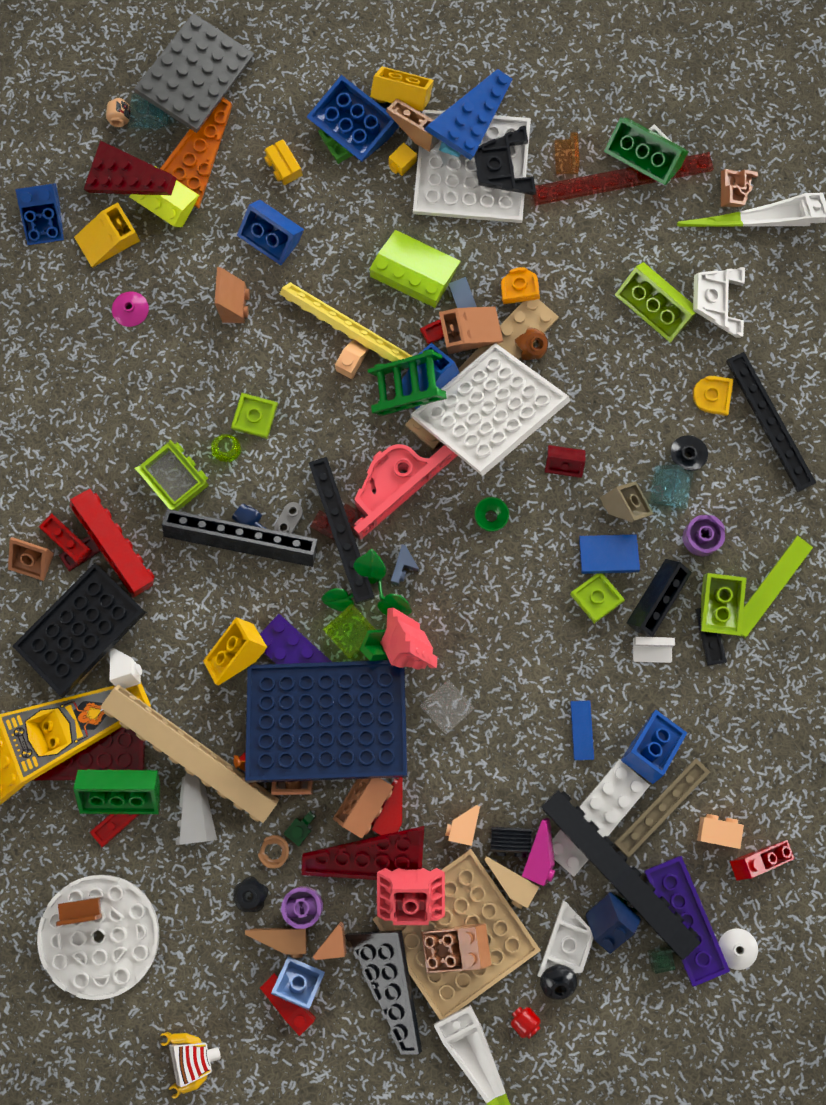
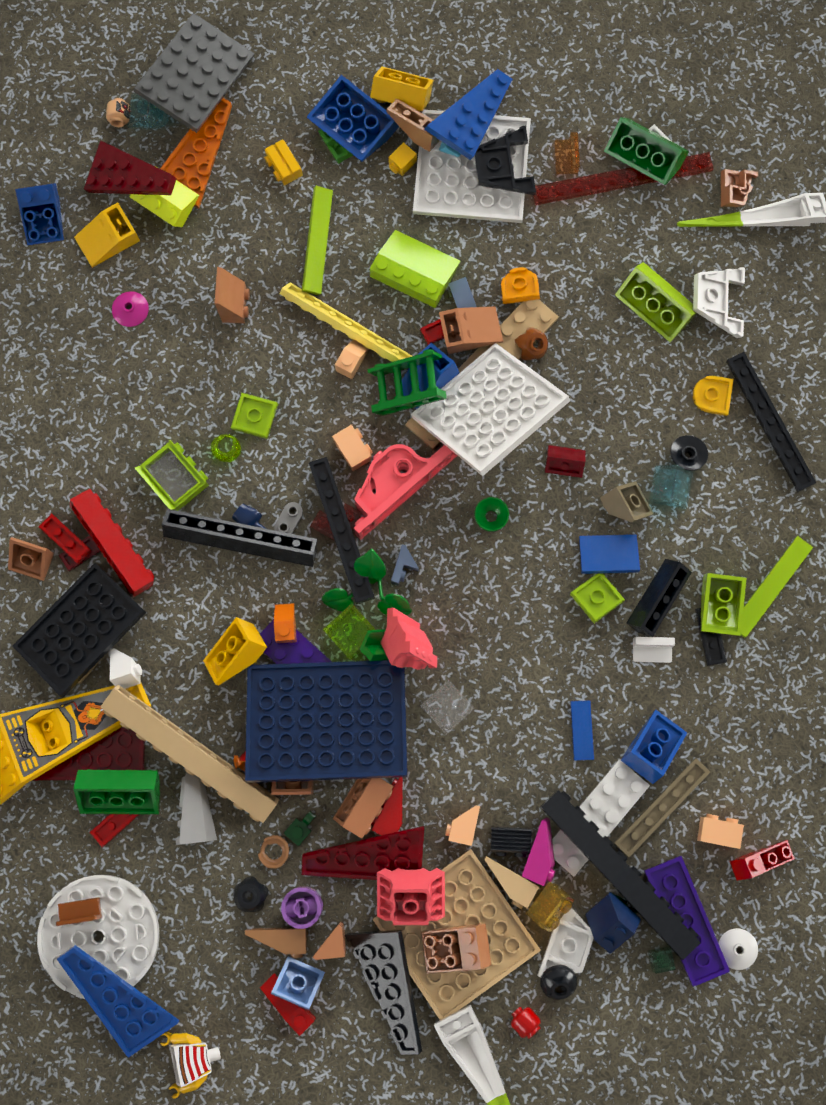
blue slope [237,200,304,265] -> none
medium lavender brick [682,515,725,557] -> none
none -> blue wing [57,945,179,1058]
none -> orange slope [274,603,297,644]
none -> lime tile [302,185,333,295]
none -> light nougat brick [332,424,373,471]
none -> clear yellow brick [526,882,575,932]

